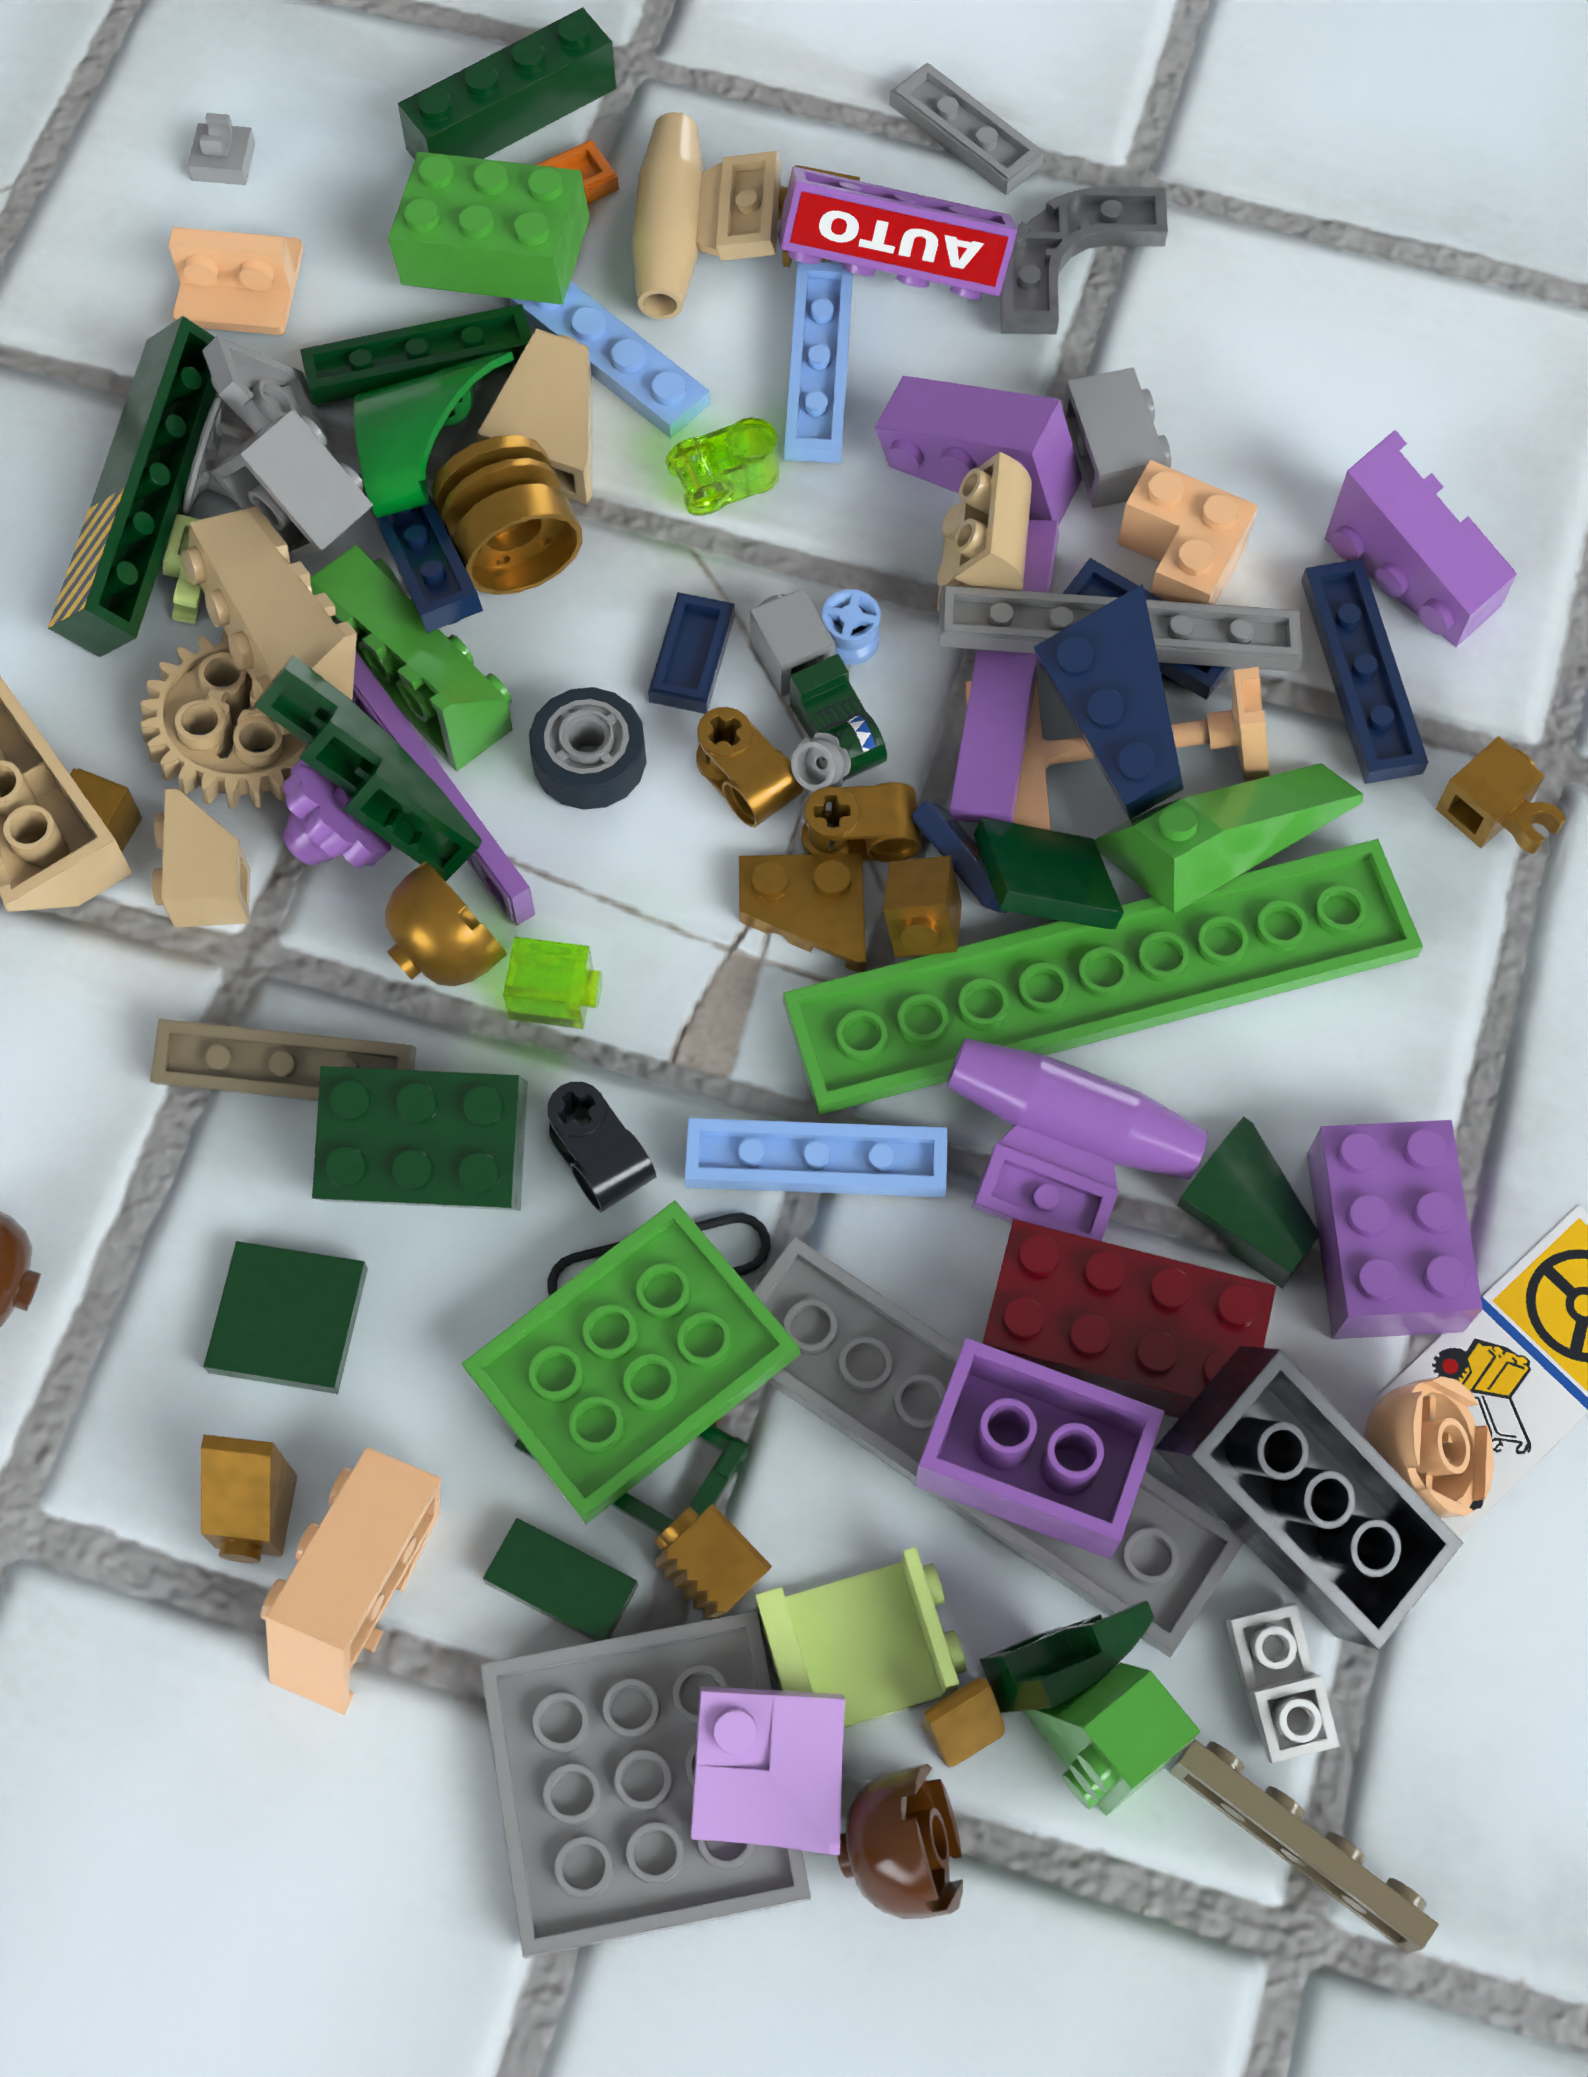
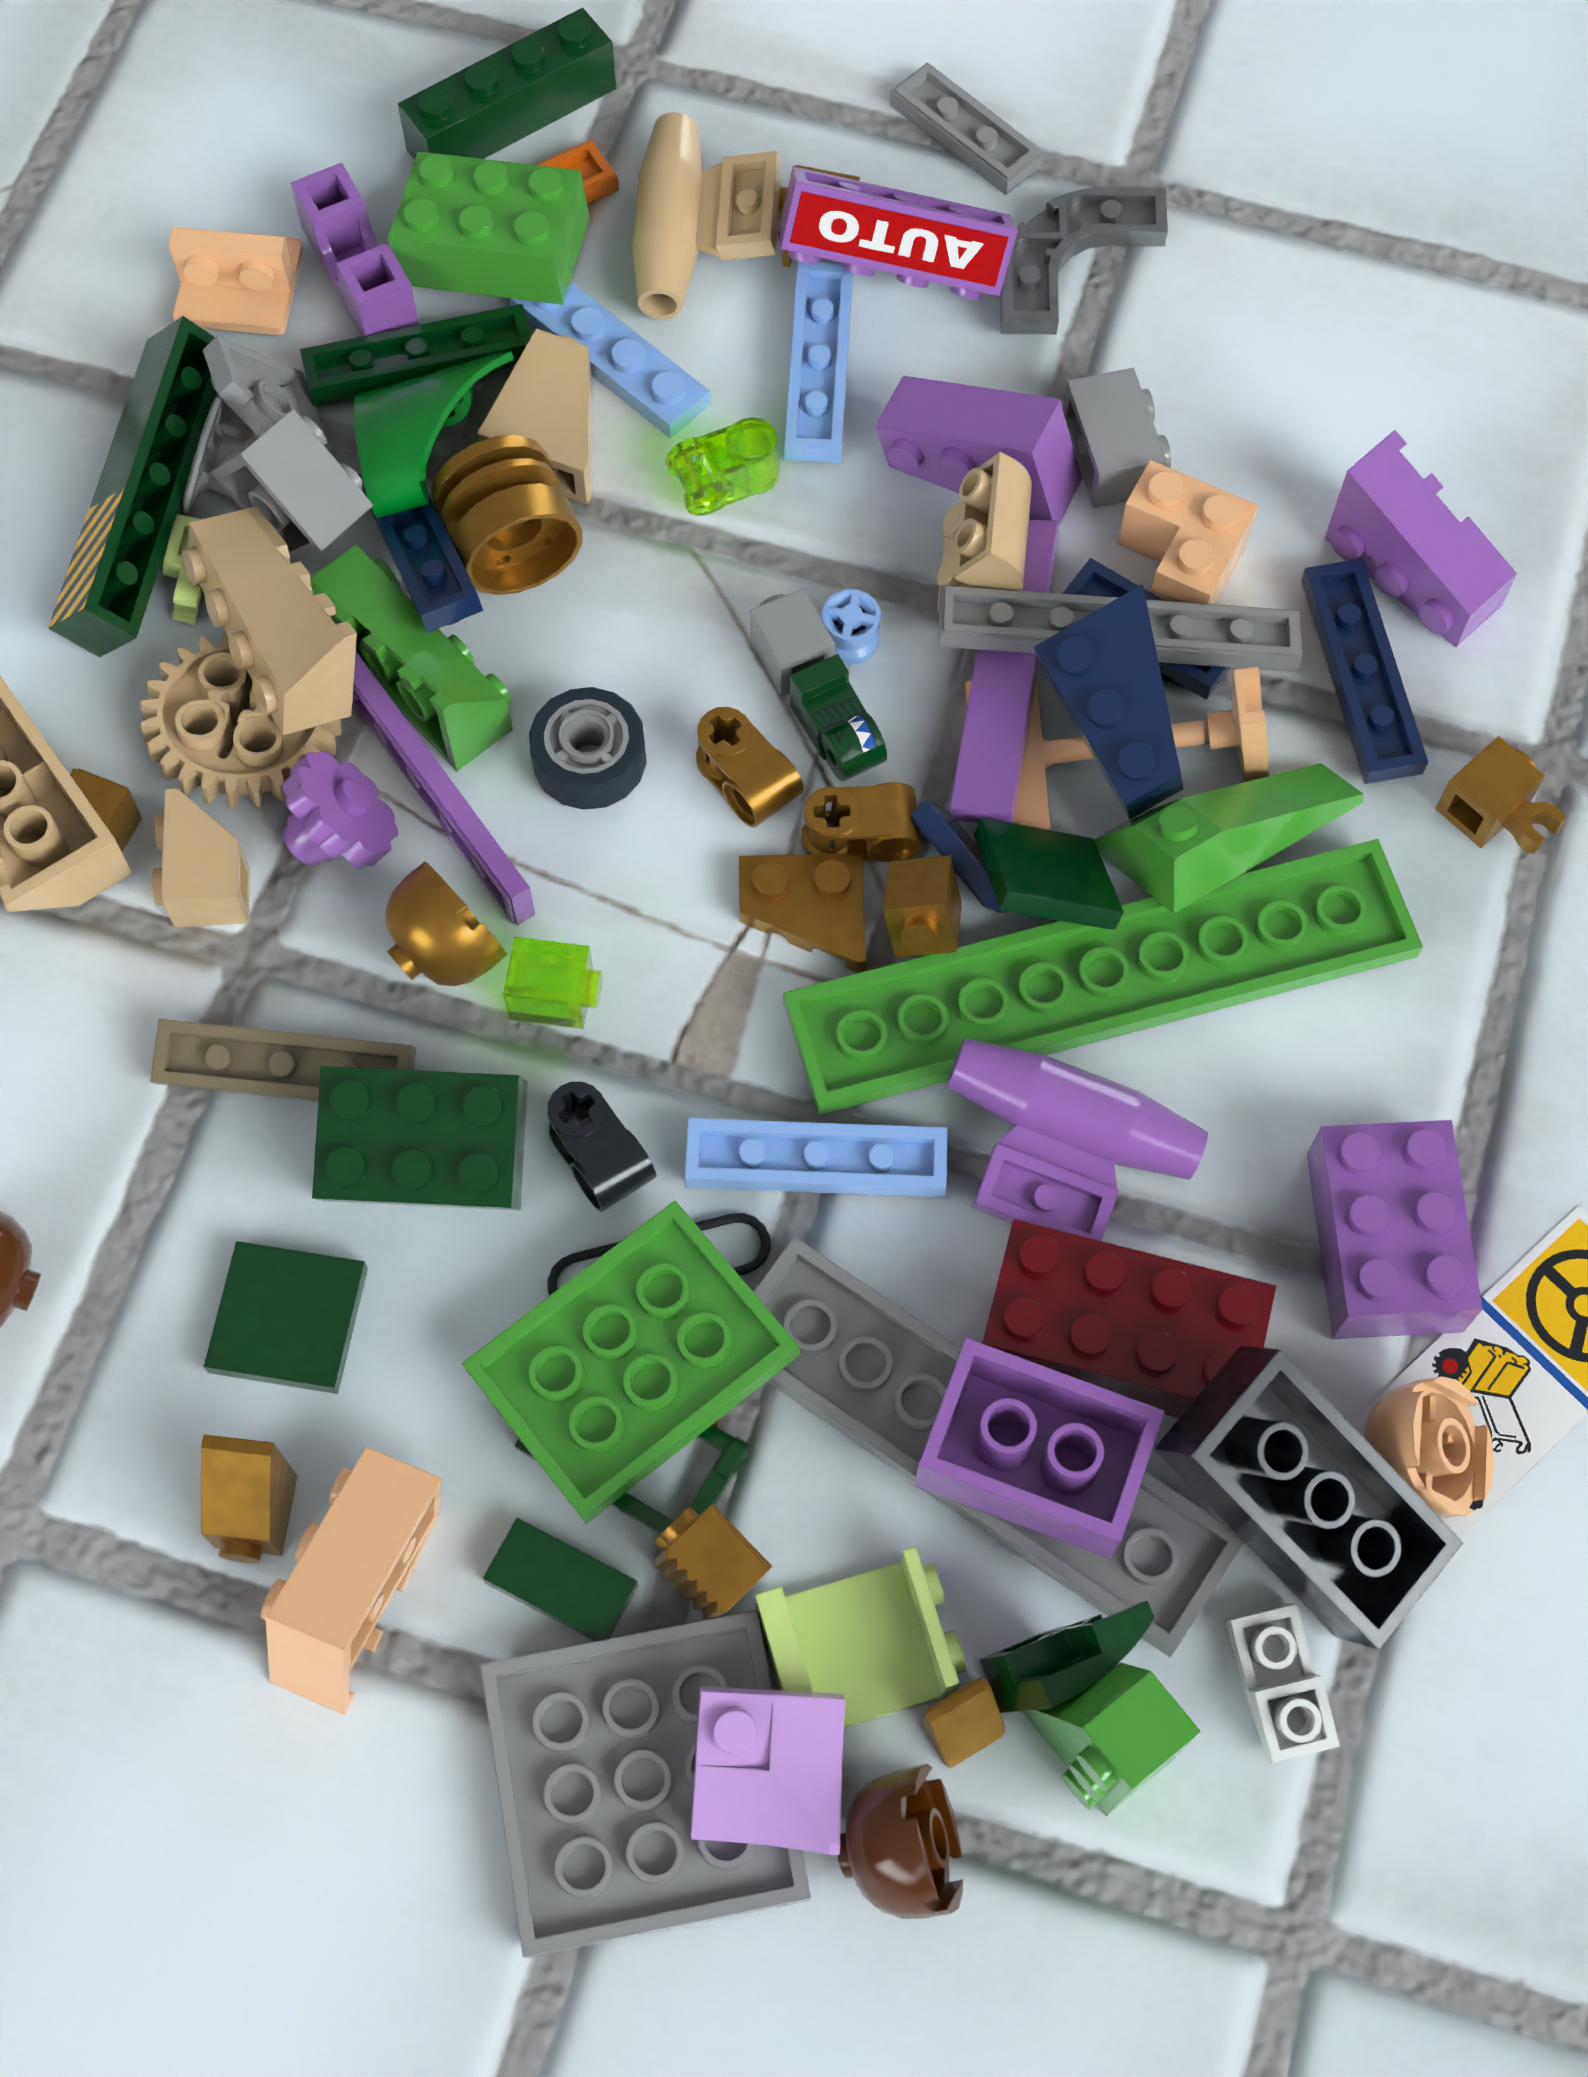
light grey tile [187,113,255,185] -> none
dark green slope [254,655,482,882] -> none
dark blue tile [648,592,735,714] -> none
light grey plate [791,732,851,791] -> none
dark tan plate [1169,1739,1439,1954] -> none
dark green slope [1177,1116,1320,1289] -> none
none -> medium lavender arch [290,162,419,336]

